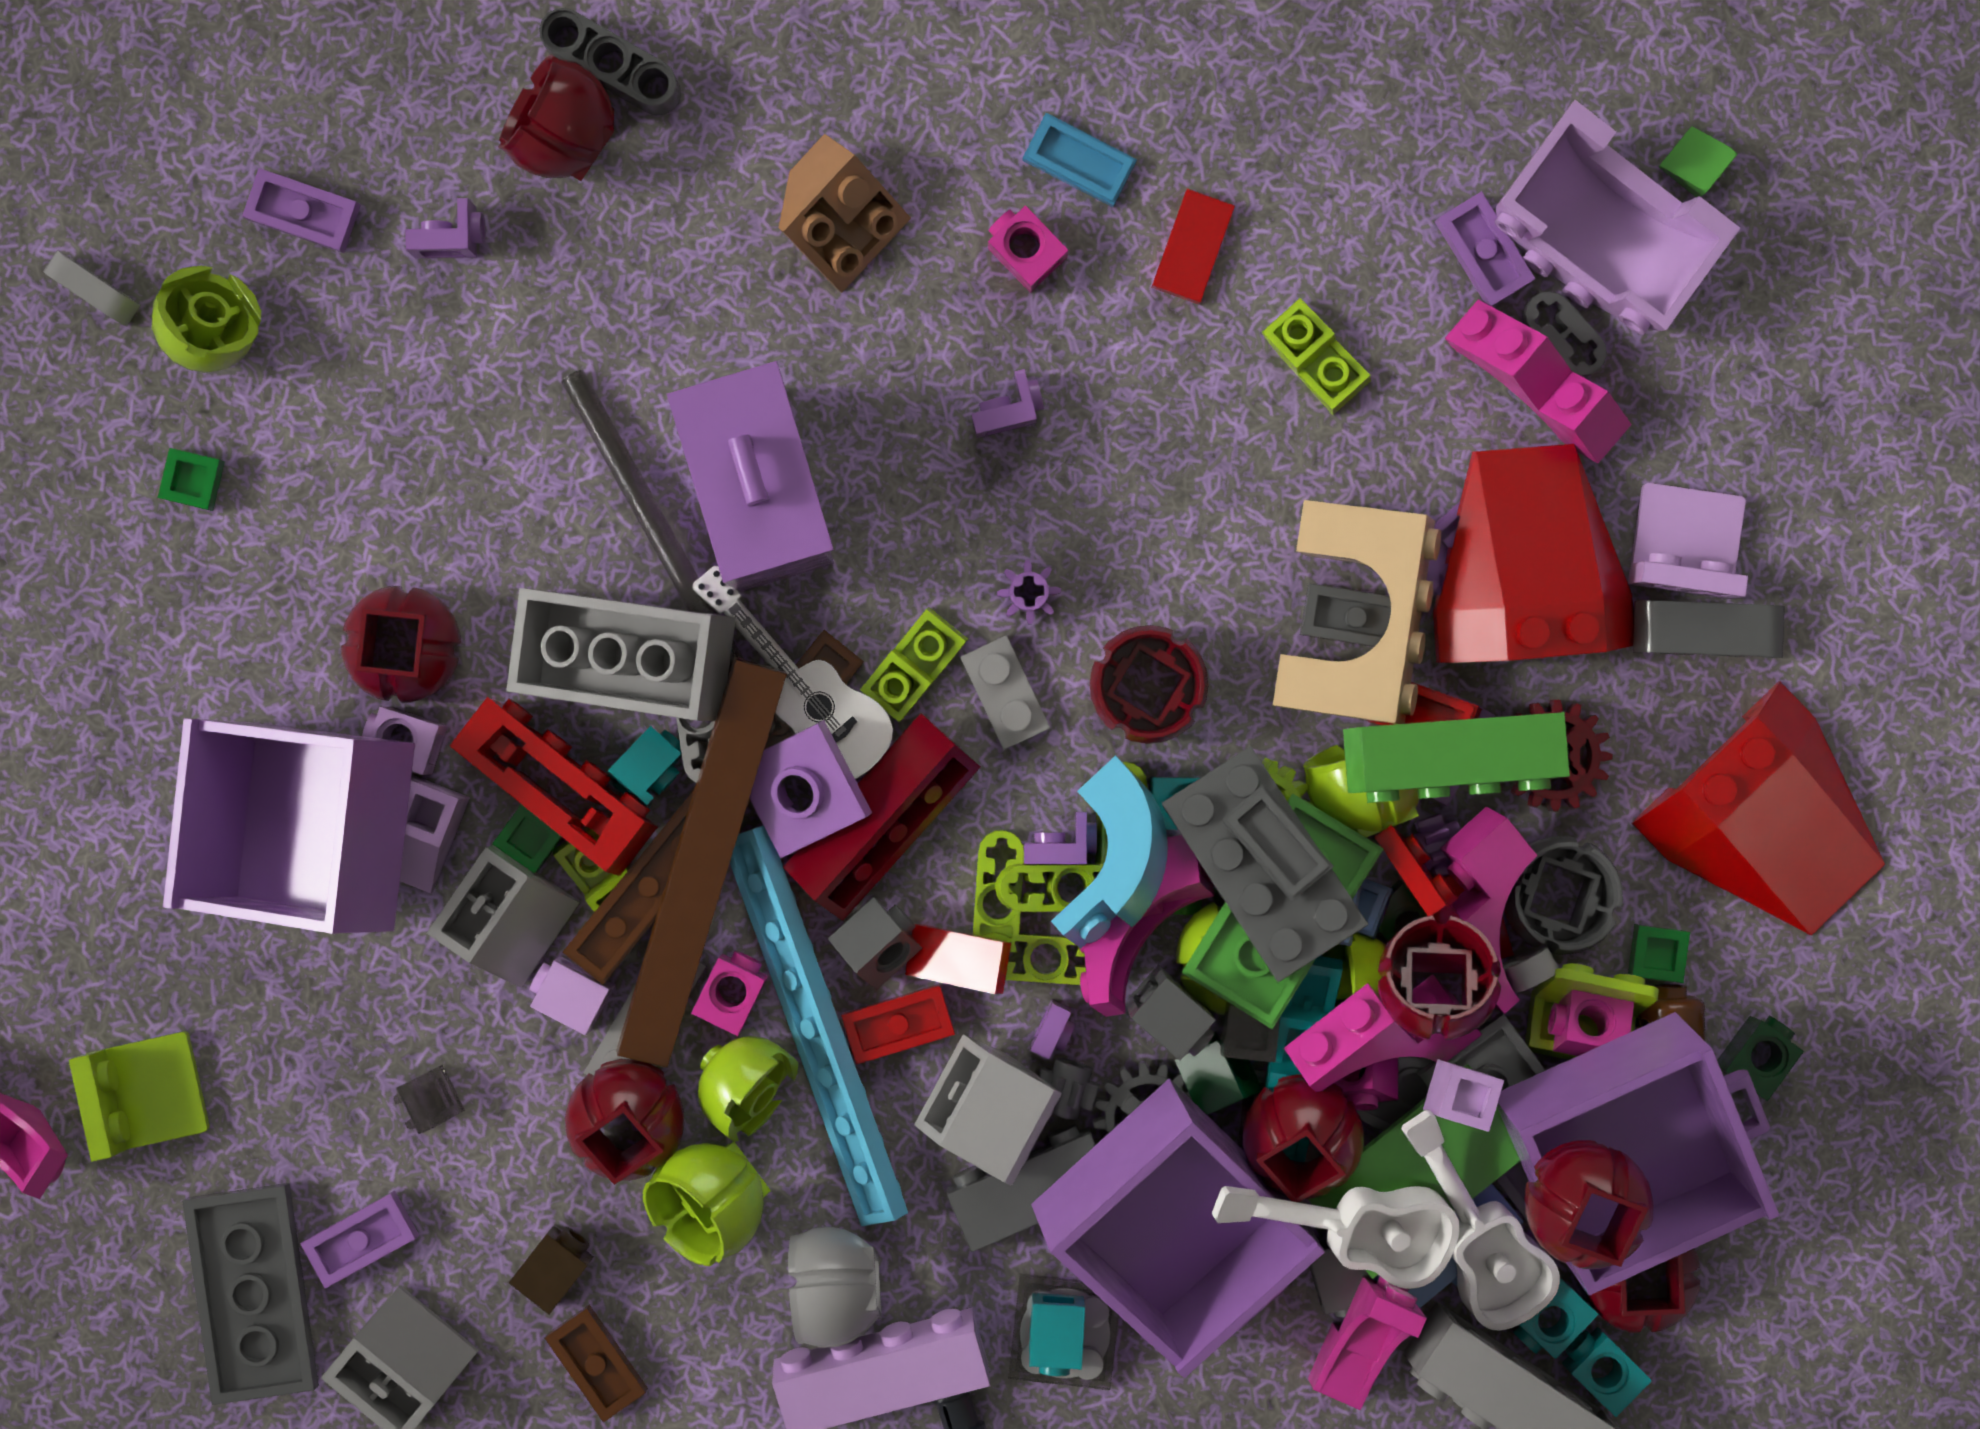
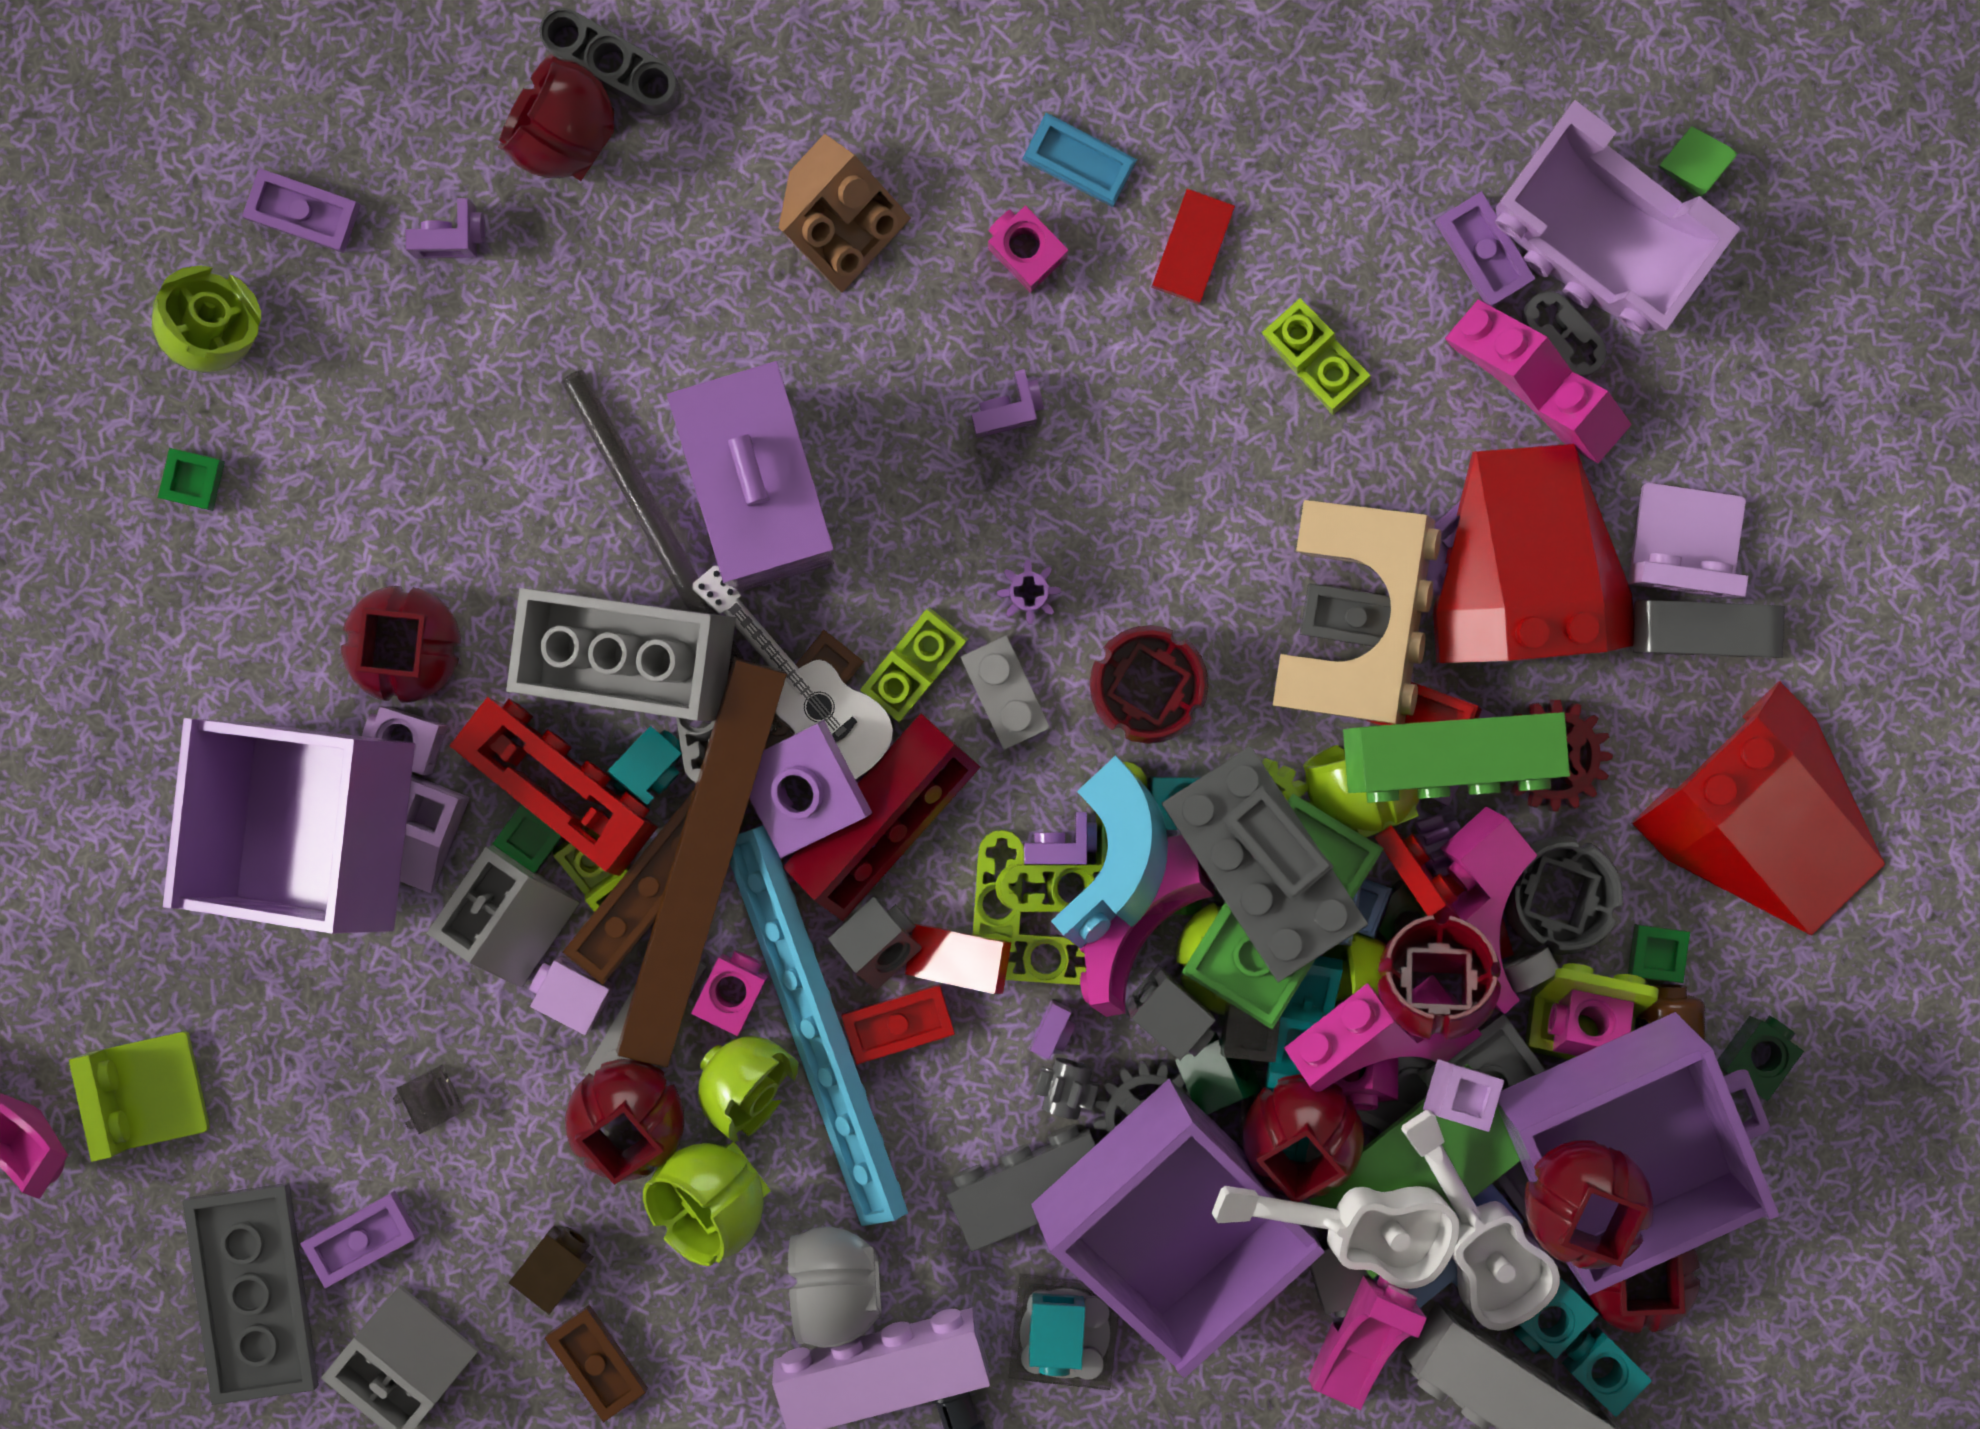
light grey beam [43,250,141,327] -> none
light grey slope [914,1034,1062,1186] -> none

